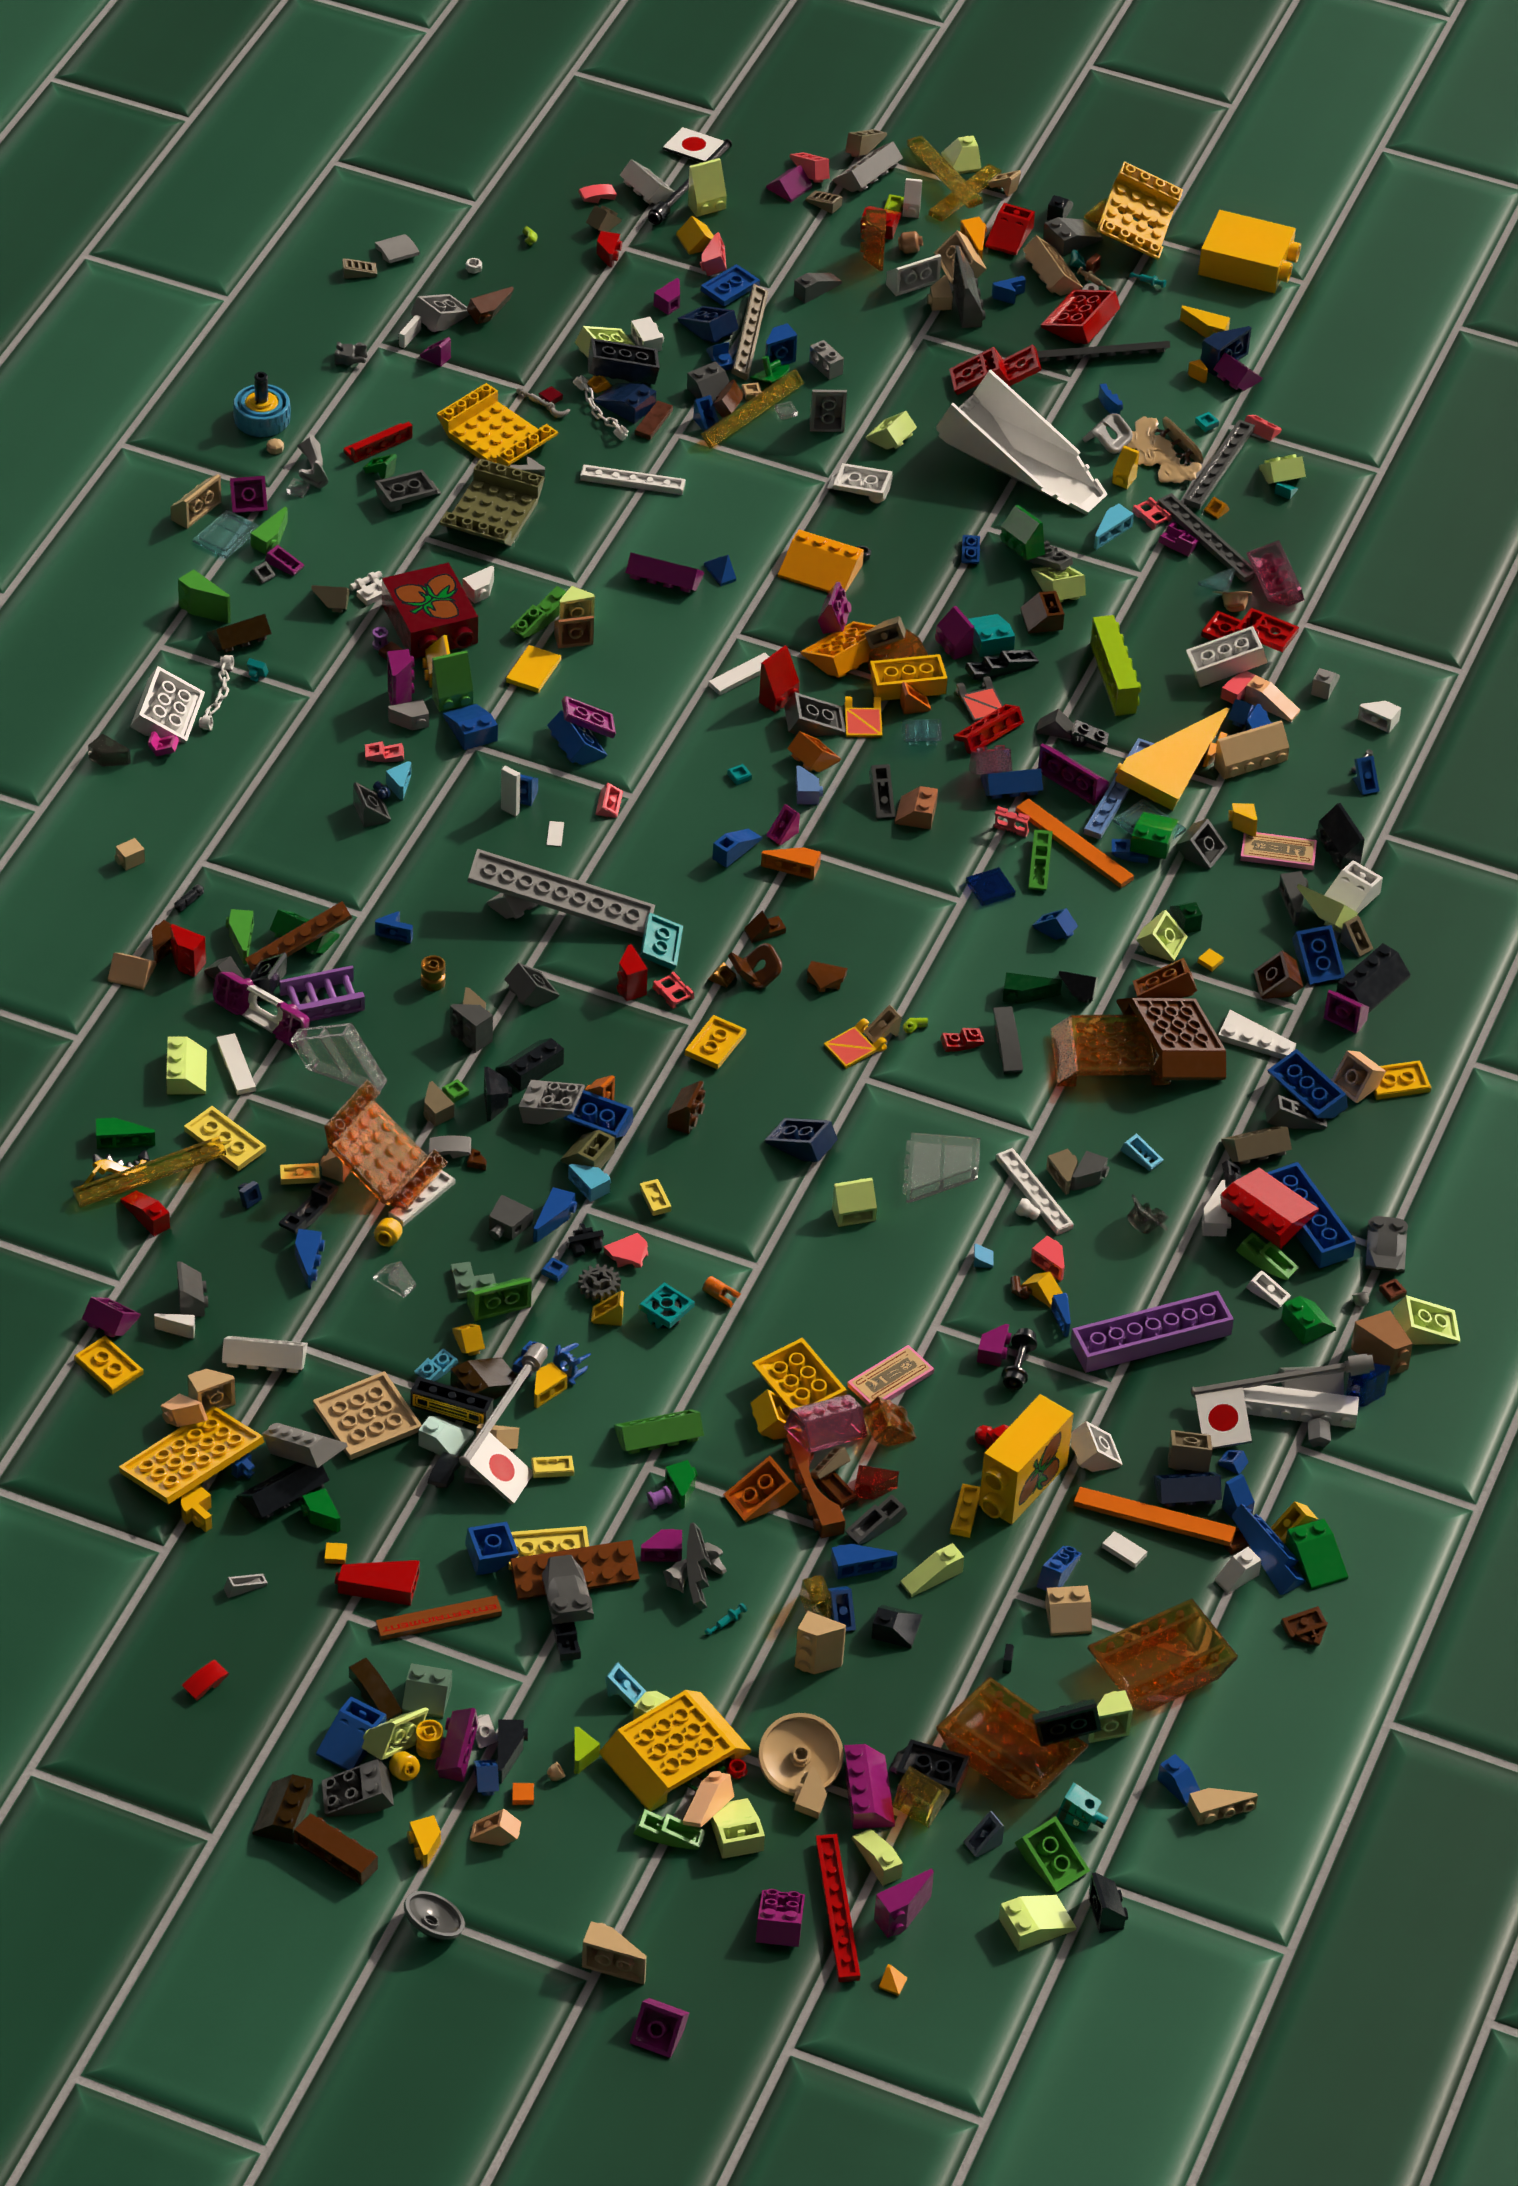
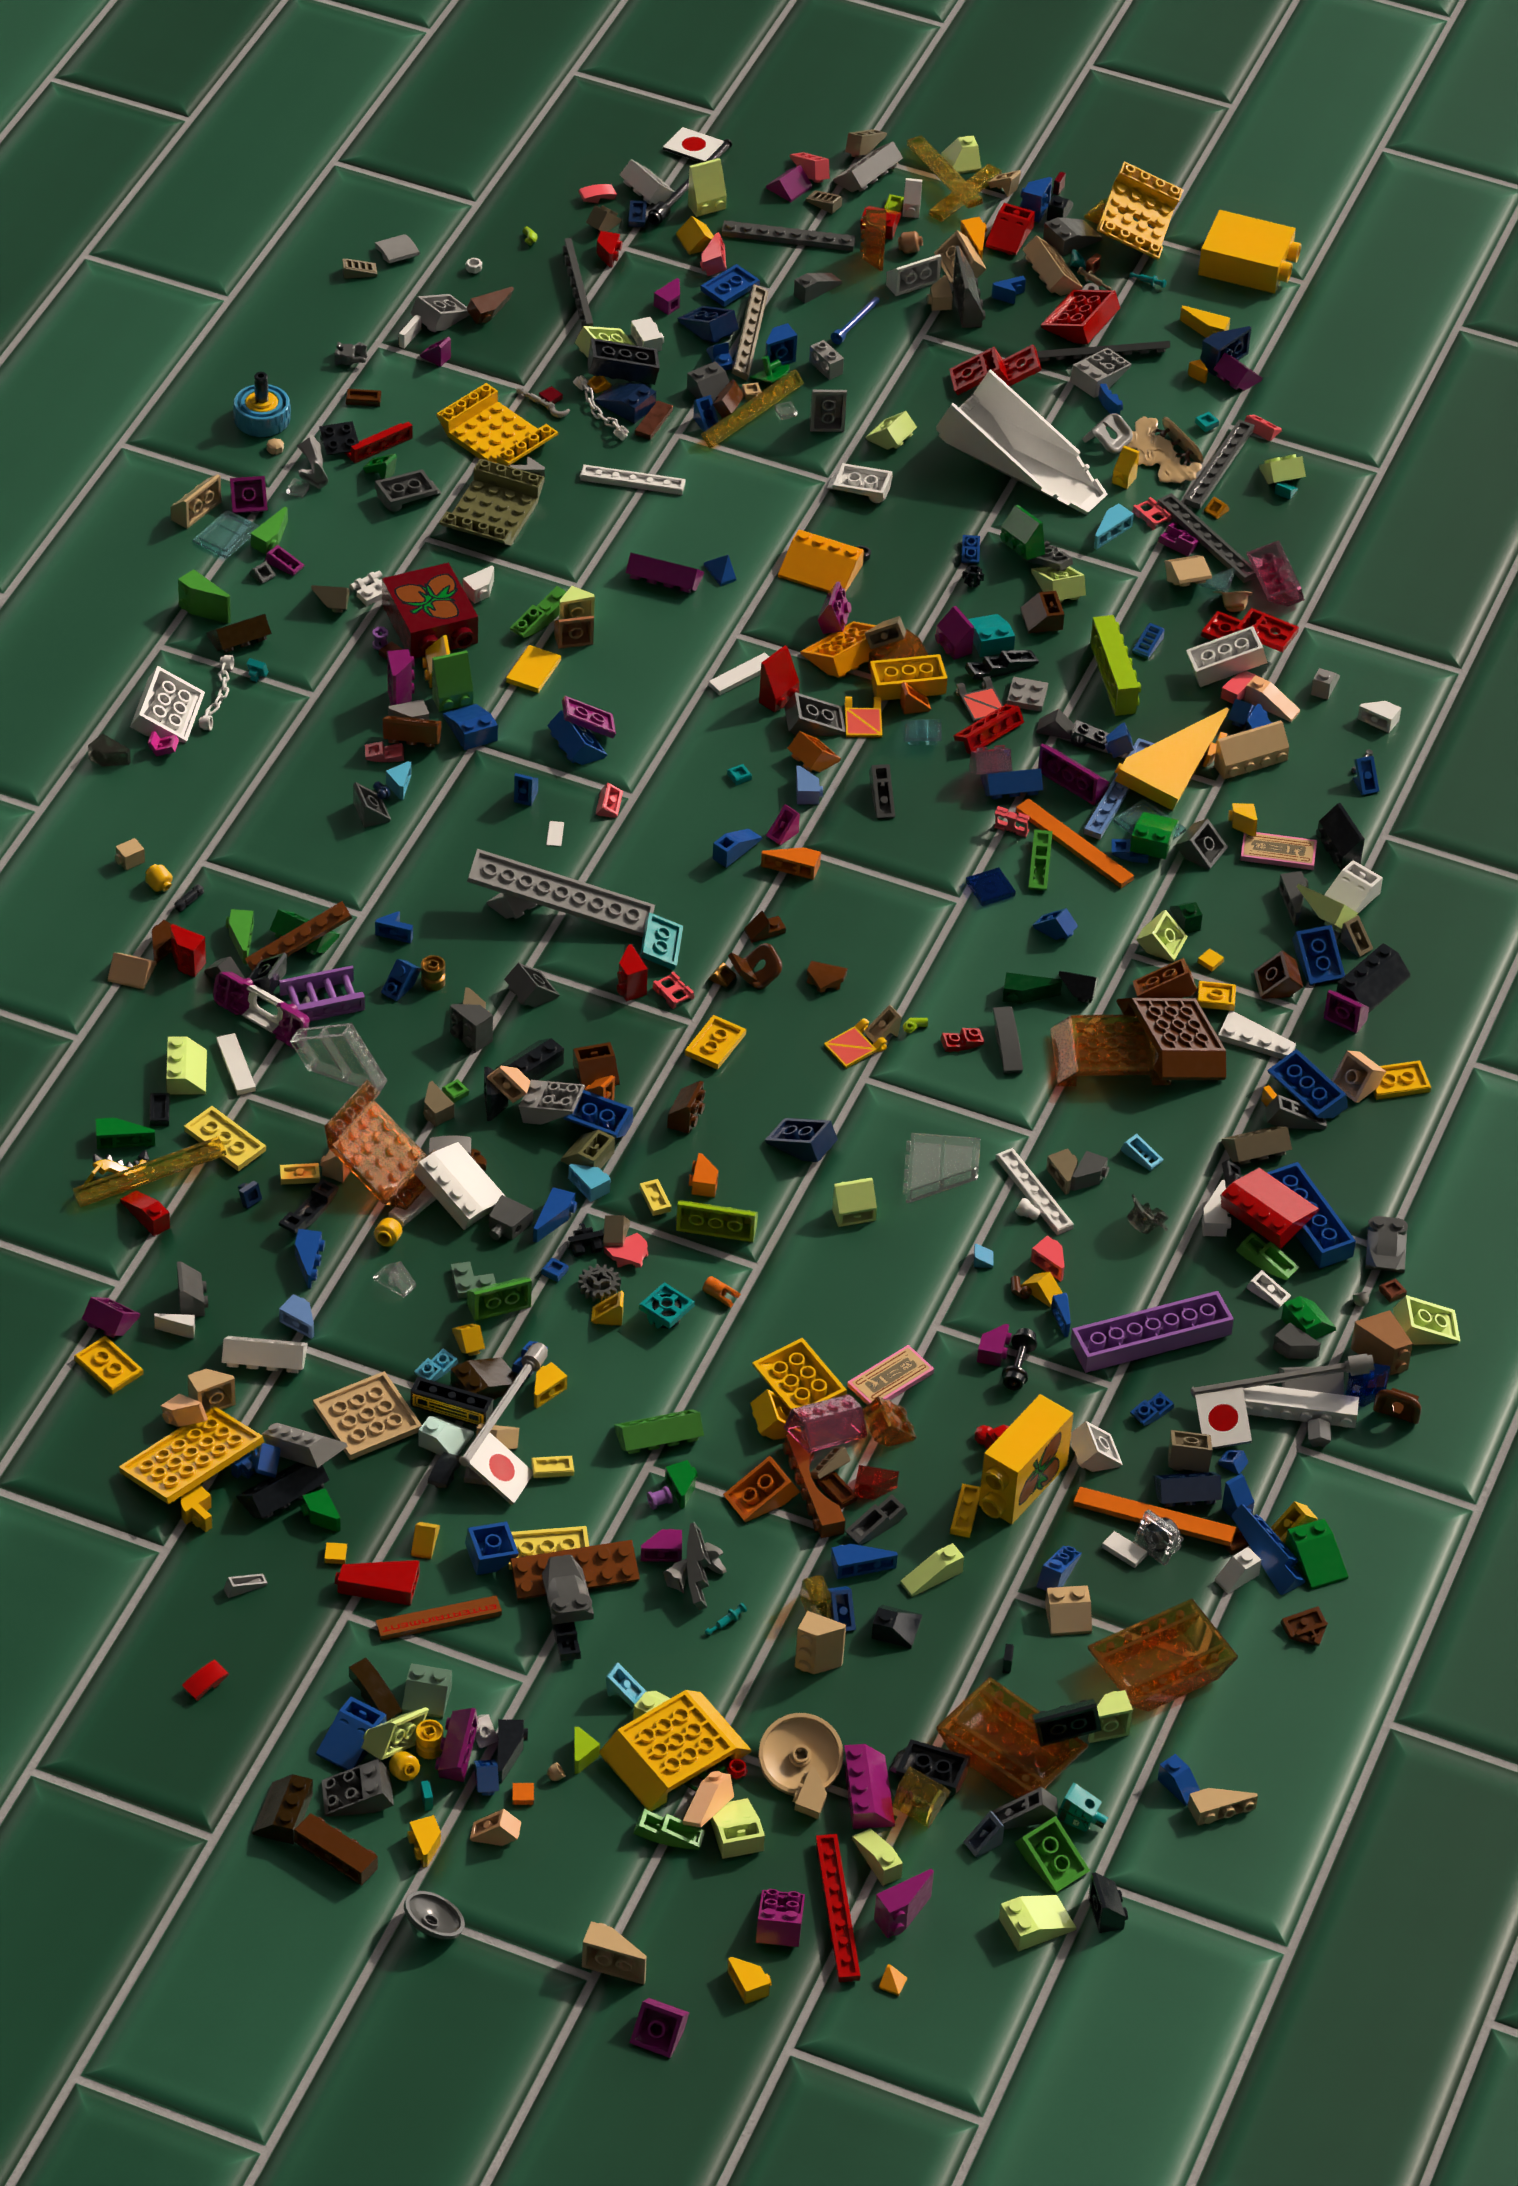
white tile [501,766,520,816] -> none
blue piece [553,1343,591,1385] -> none
nougat slope [895,786,938,830] -> none
none -> yellow head [145,864,173,892]
none -> black tile [150,1093,170,1126]
none -> blue slope [251,1443,281,1478]
none -> medium blue slope [279,1294,314,1339]
none -> black hinge [319,421,359,455]
none -> reddish brown tile [346,389,381,406]
none -> blue slope [381,959,421,1001]
none -> dark orange slope [383,716,442,747]
none -> yellow slope [411,1522,440,1559]
none -> white slope [414,1142,505,1230]
none -> teal tile [421,1780,433,1811]
none -> light nougat slope [487,1066,530,1103]
none -> dark grey plate [562,238,593,328]
none -> reddish brown slope [573,1042,620,1090]
none -> dark tan slope [603,1215,630,1246]
none -> dark blue plate [628,200,647,228]
none -> lime slope [676,1200,758,1242]
none -> orange slope [689,1153,718,1198]
none -> dark grey plate [722,220,855,251]
none -> yellow slope [727,1957,772,2004]
none -> blue piece [831,297,879,344]
none -> black gear [962,565,984,587]
none -> dark grey slope [992,1787,1058,1829]
none -> light grey plate [1007,677,1049,712]
none -> blue slope [1020,177,1052,223]
none -> dark red tile [1053,172,1066,195]
none -> light grey slope [1070,347,1132,398]
none -> blue slope [1105,722,1134,758]
none -> blue slope [1130,1391,1174,1426]
none -> blue slope [1132,623,1165,659]
none -> clear piece [1133,1509,1184,1566]
none -> tan slope [1165,555,1212,586]
none -> yellow tile [1197,981,1236,1011]
none -> light orange tile [1261,1085,1277,1107]
none -> dark grey slope [1273,1323,1321,1359]
none -> reddish brown piece [1373,1388,1422,1424]

